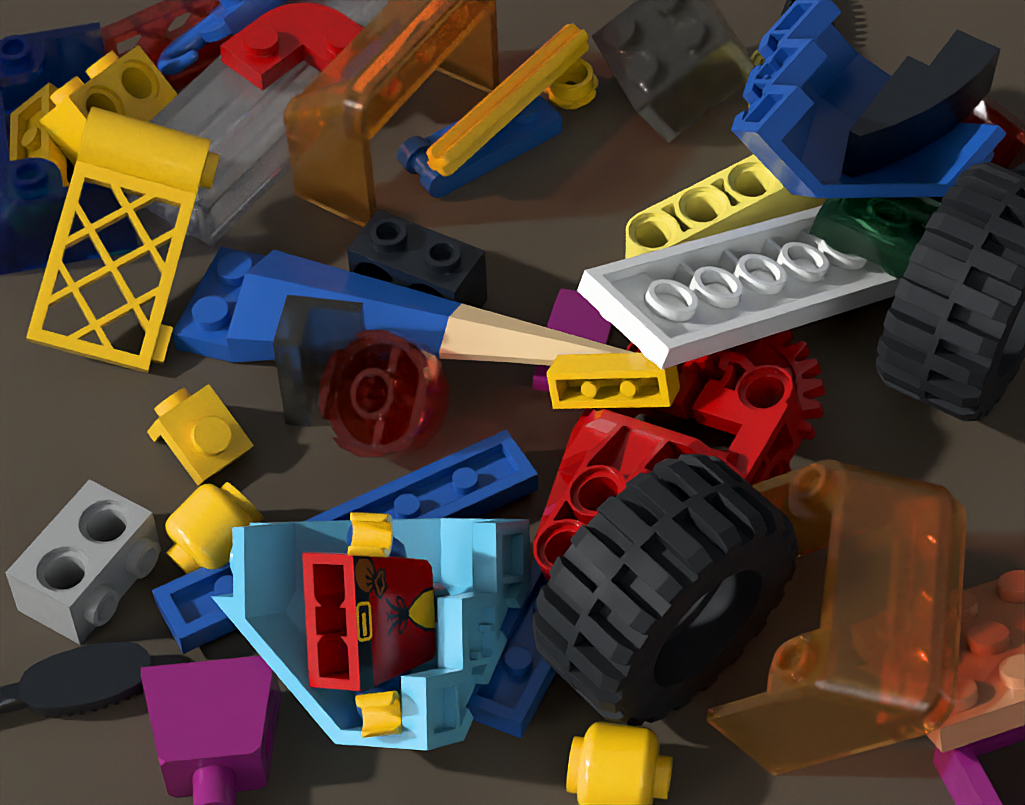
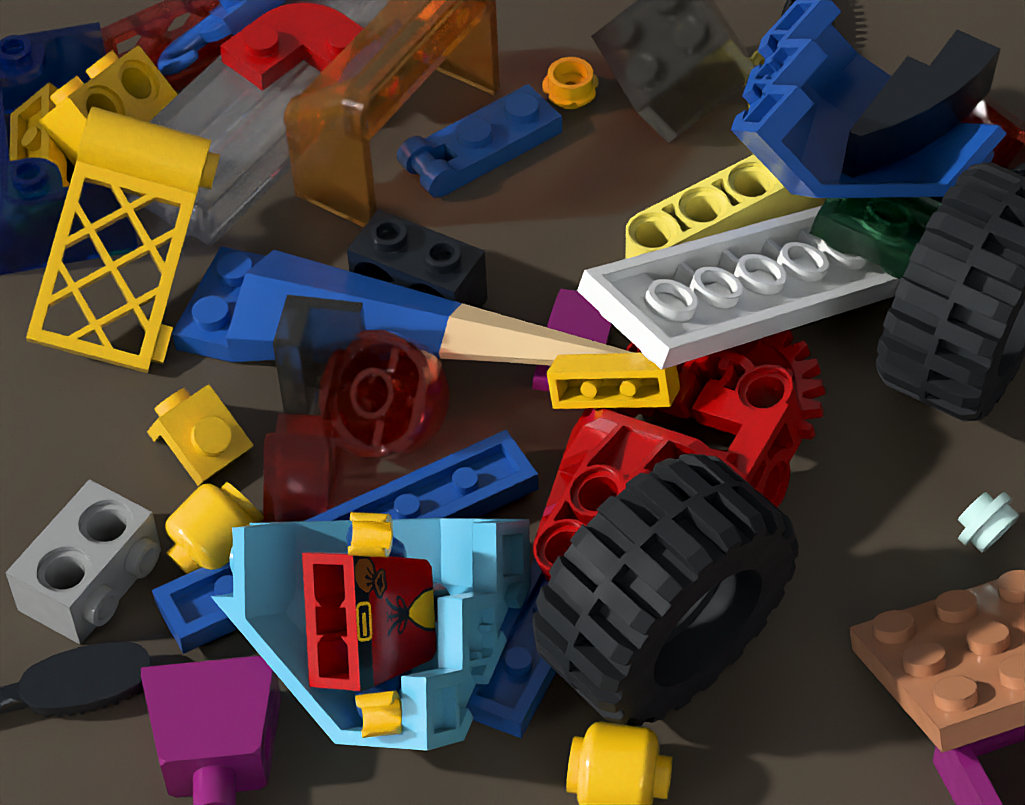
yellow axle [426,23,589,177] -> none
clear orange windscreen [707,459,967,775] -> none
none -> clear red slope [263,414,344,522]
none -> light aqua plate [958,492,1020,553]

